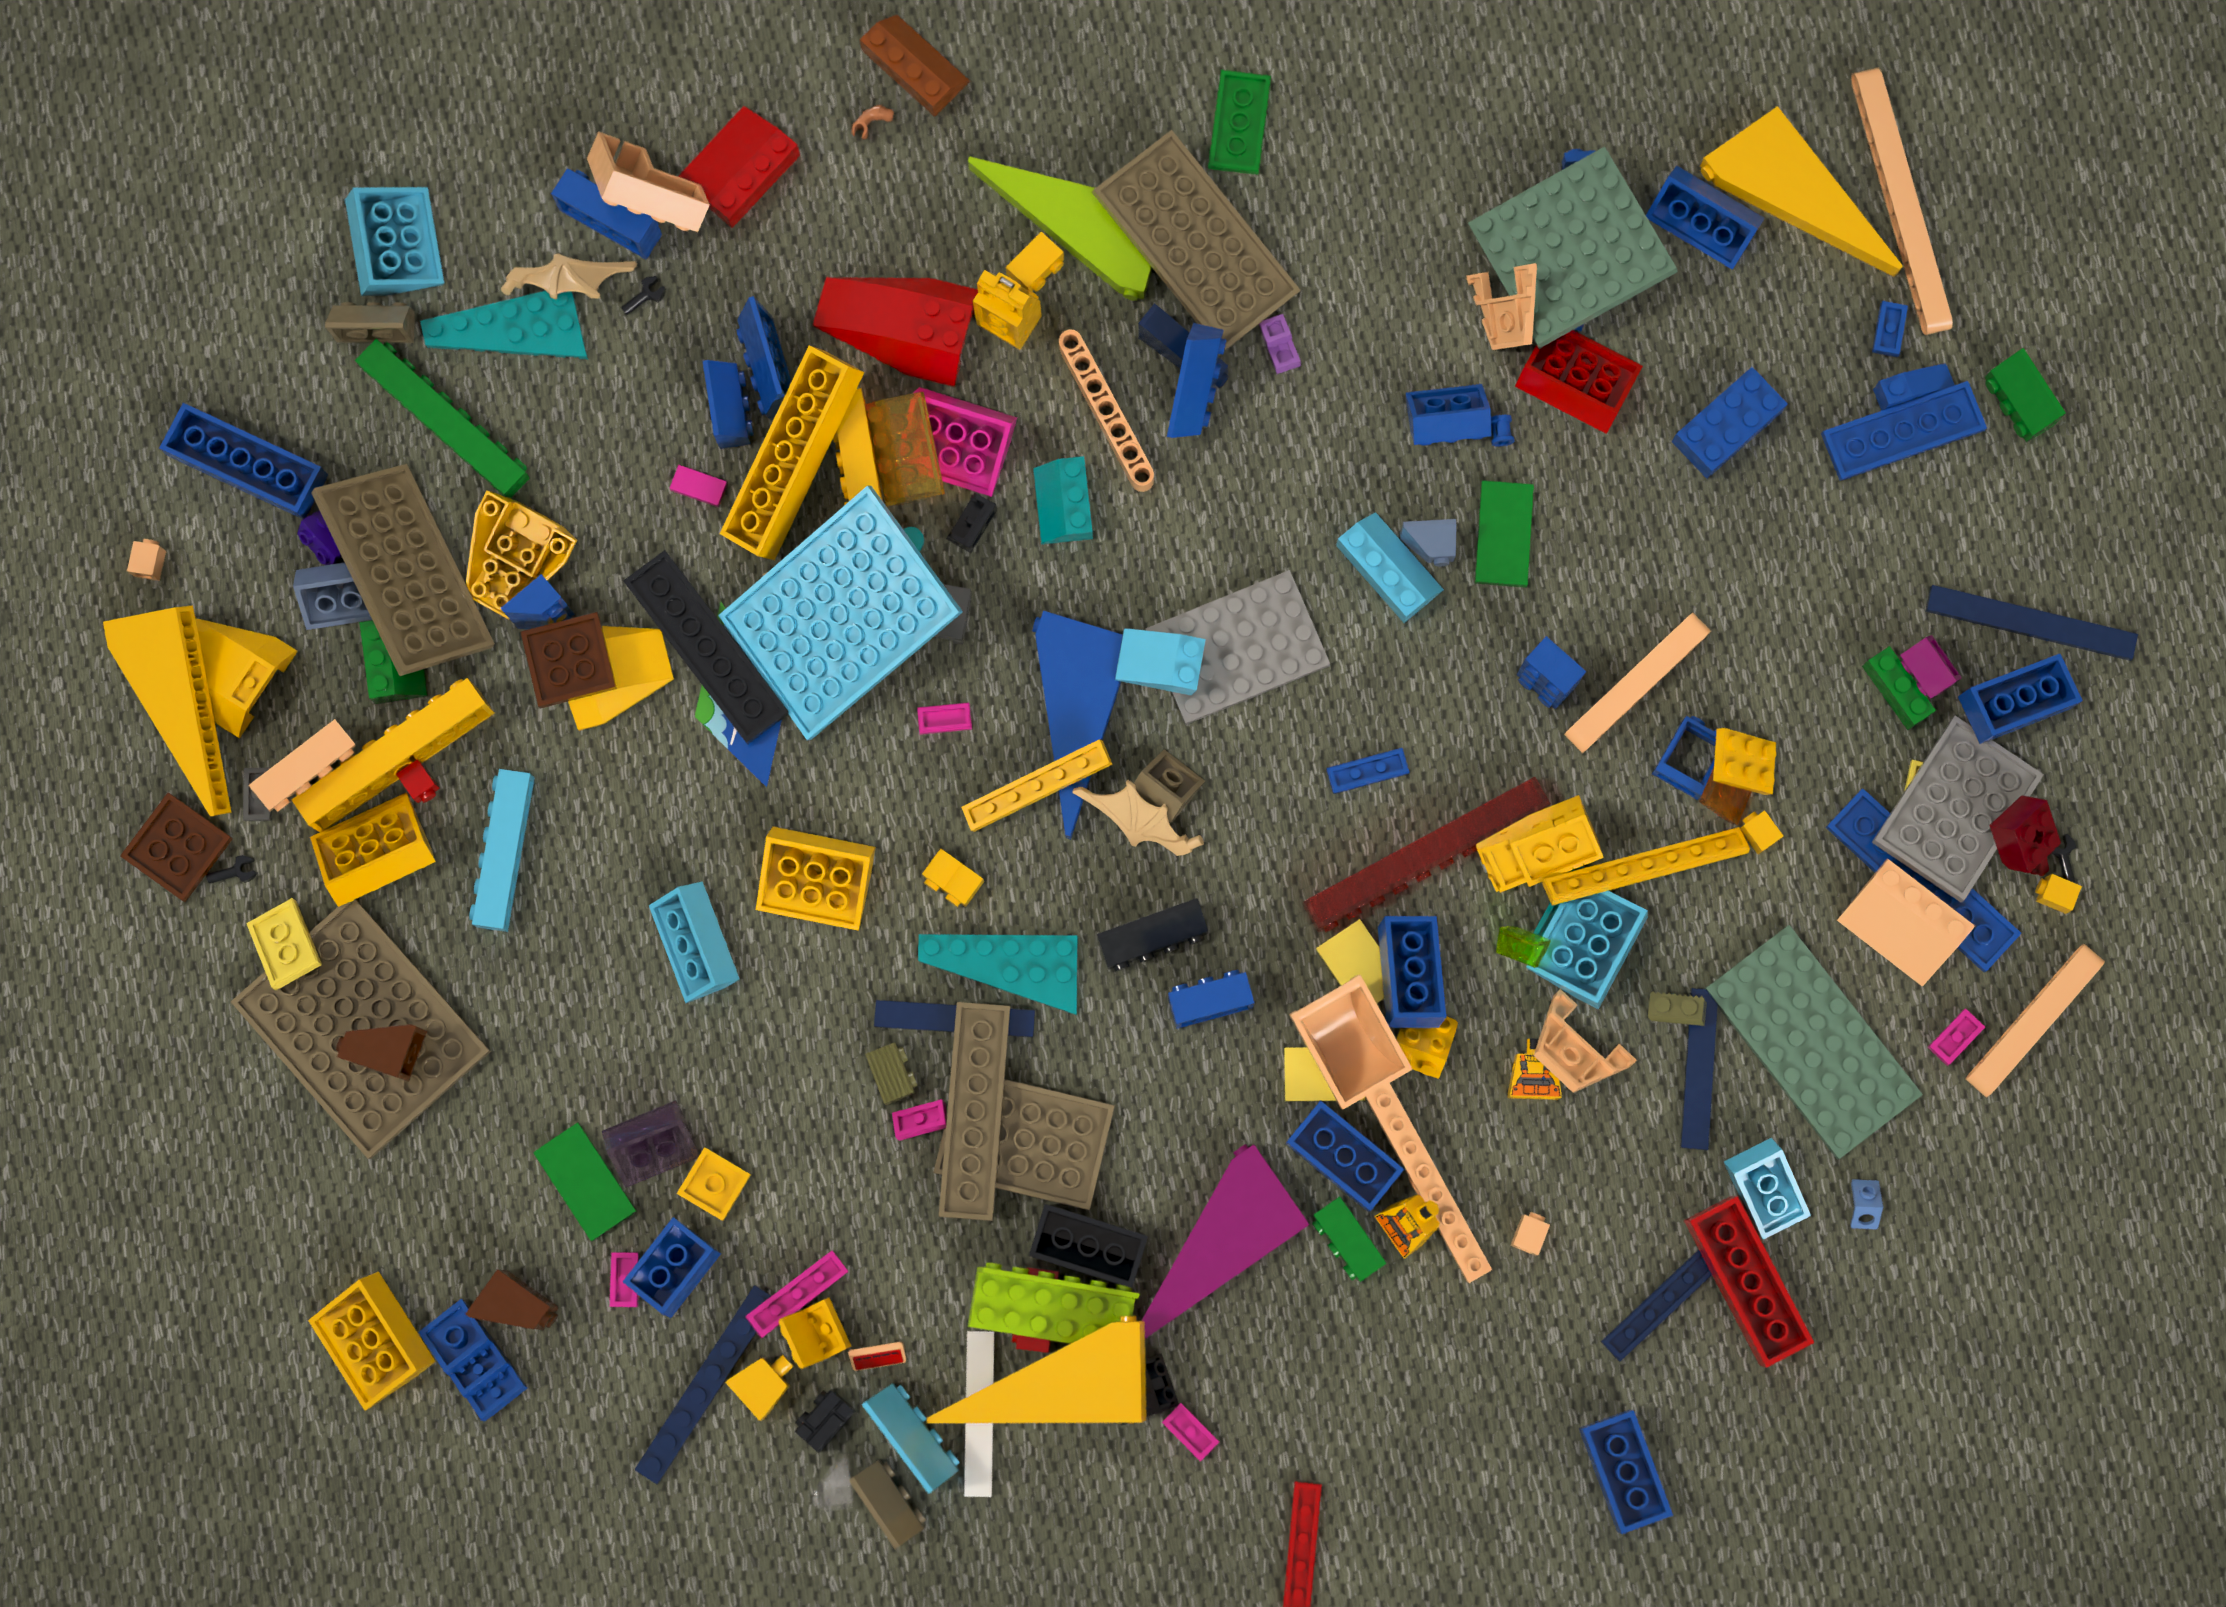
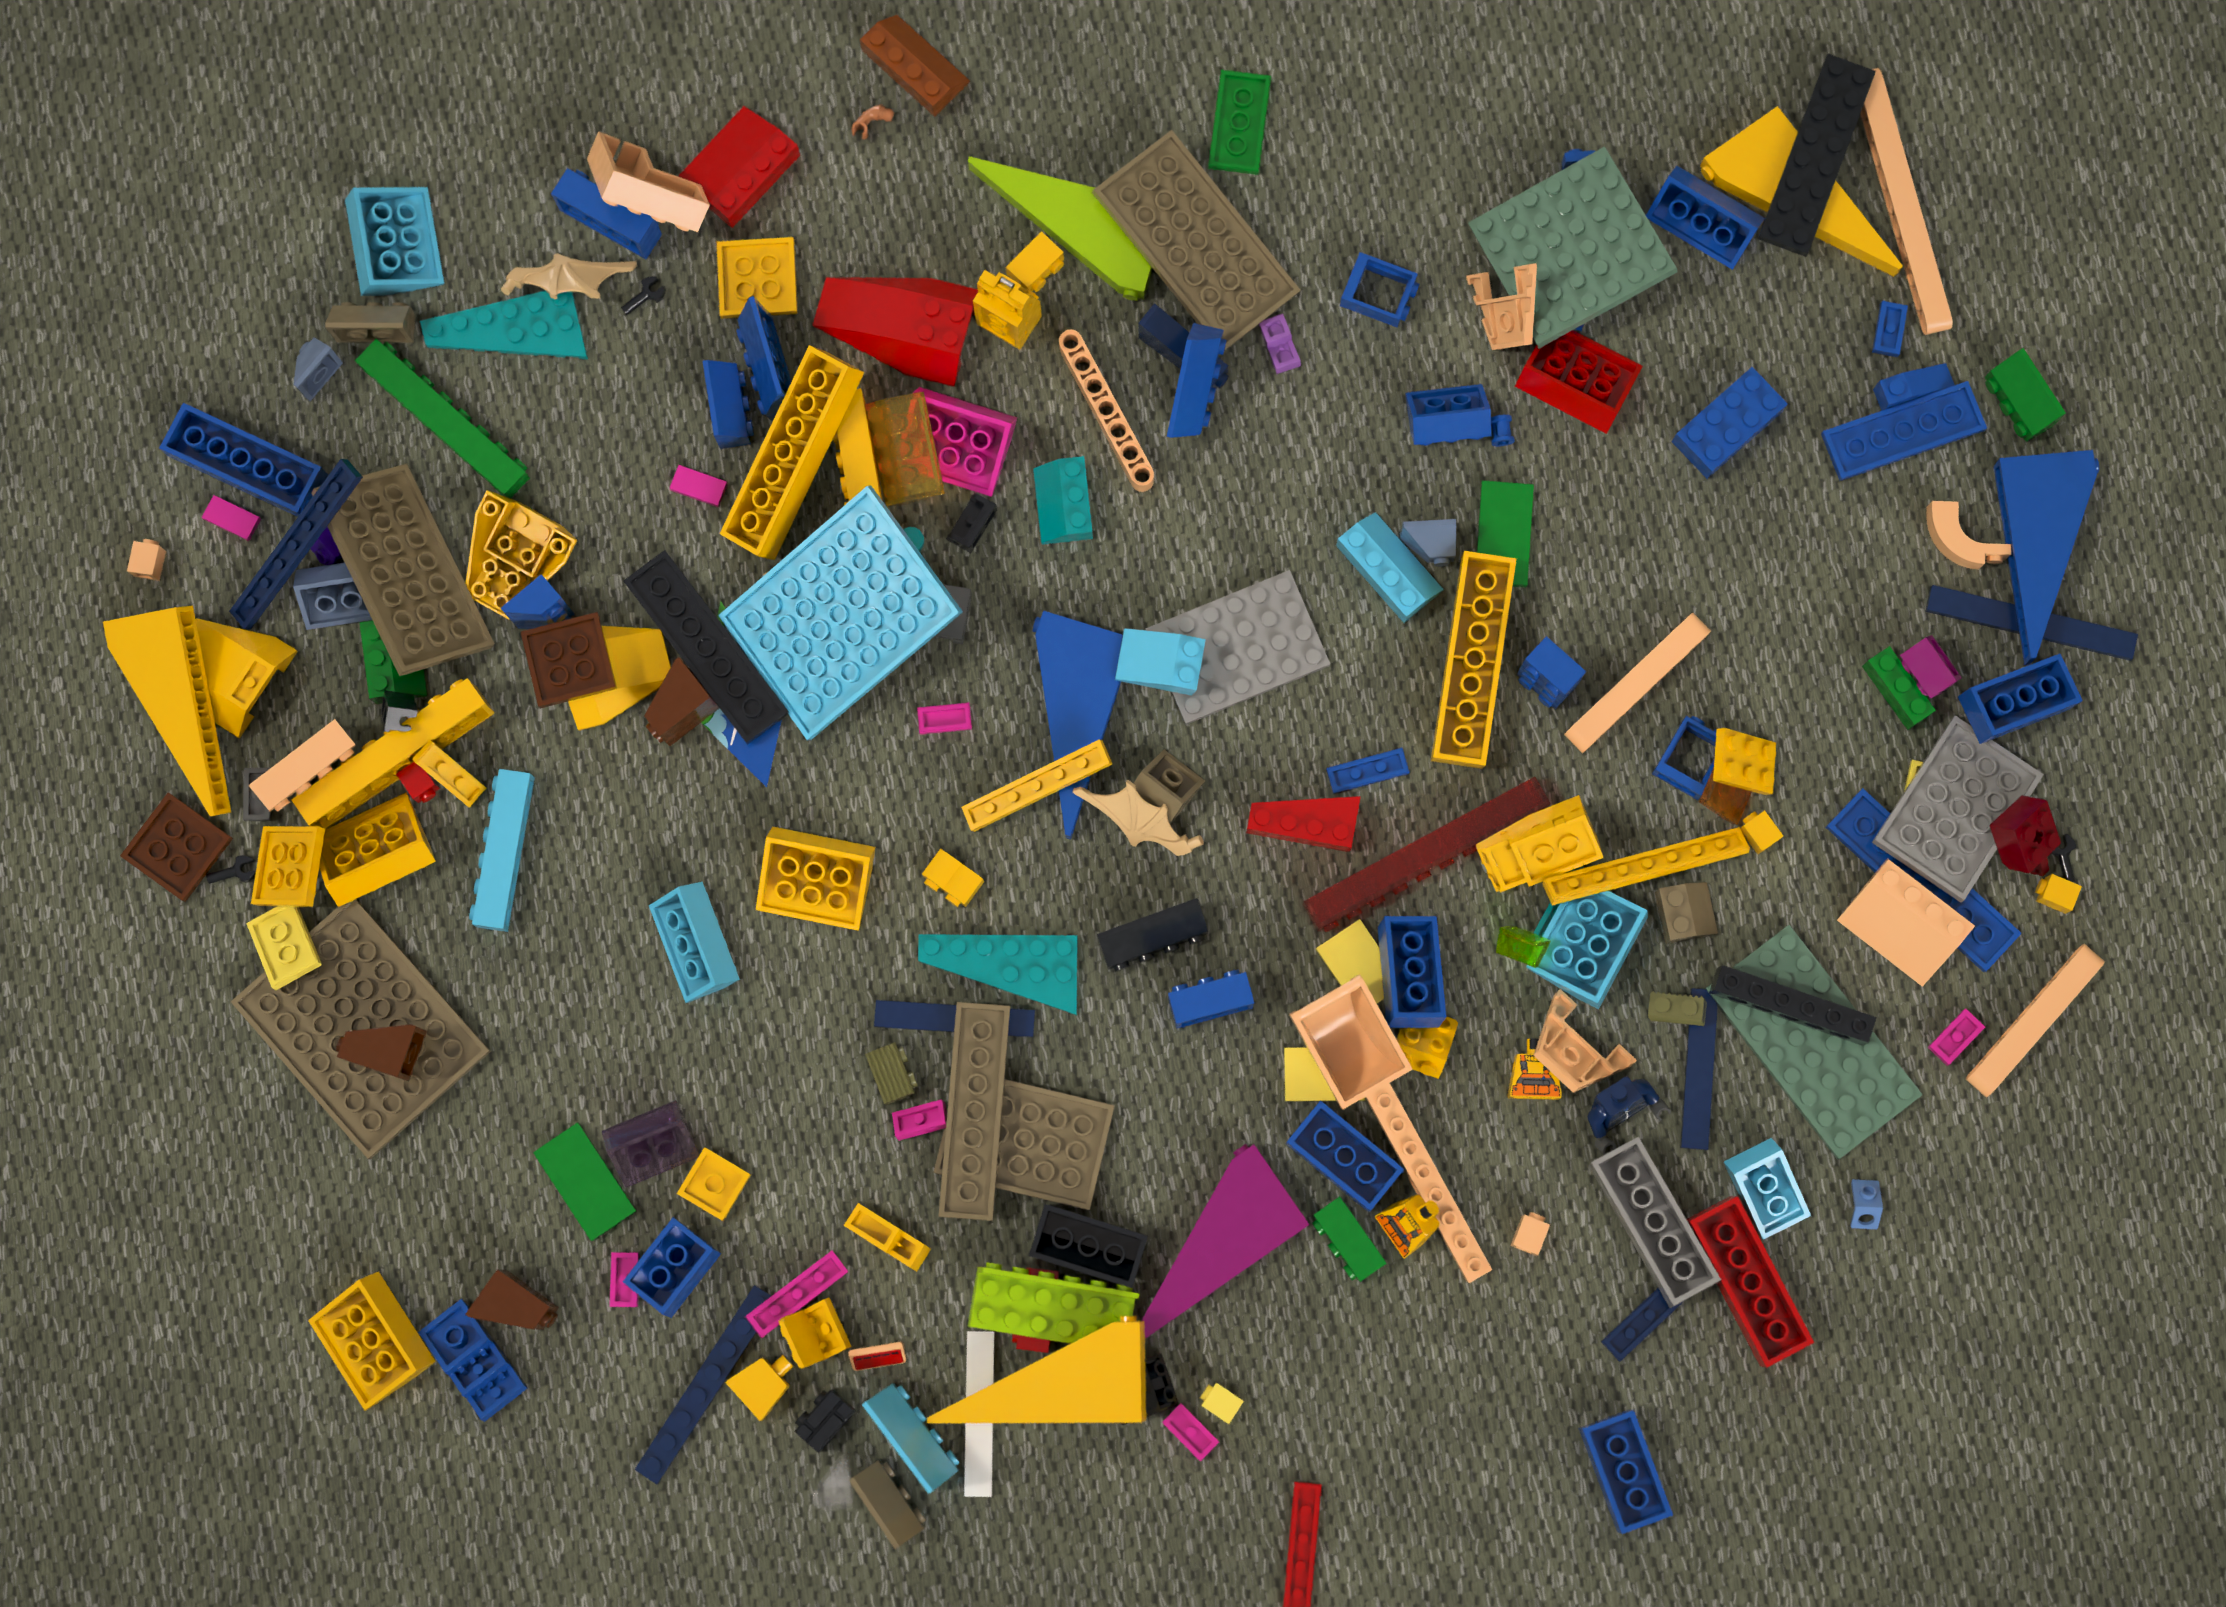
none -> dark pink tile [201,495,261,541]
none -> dark blue plate [229,459,363,630]
none -> yellow plate [251,826,325,907]
none -> sand blue slope [294,338,343,402]
none -> black hinge [380,690,418,732]
none -> yellow tile [412,740,486,808]
none -> reddish brown slope [644,657,719,746]
none -> yellow plate [717,237,798,319]
none -> yellow slope [844,1203,931,1271]
none -> light yellow brick [1200,1383,1244,1424]
none -> red wedge [1246,796,1361,852]
none -> blue window [1340,252,1419,327]
none -> yellow brick [1431,551,1516,769]
none -> dark blue torso [1588,1076,1671,1155]
none -> light grey brick [1589,1137,1721,1308]
none -> dark tan slope [1655,882,1718,944]
none -> black brick [1709,965,1877,1045]
none -> black plate [1758,53,1876,257]
none -> light nougat arch [1927,501,2011,570]
none -> blue slope [1994,450,2099,665]

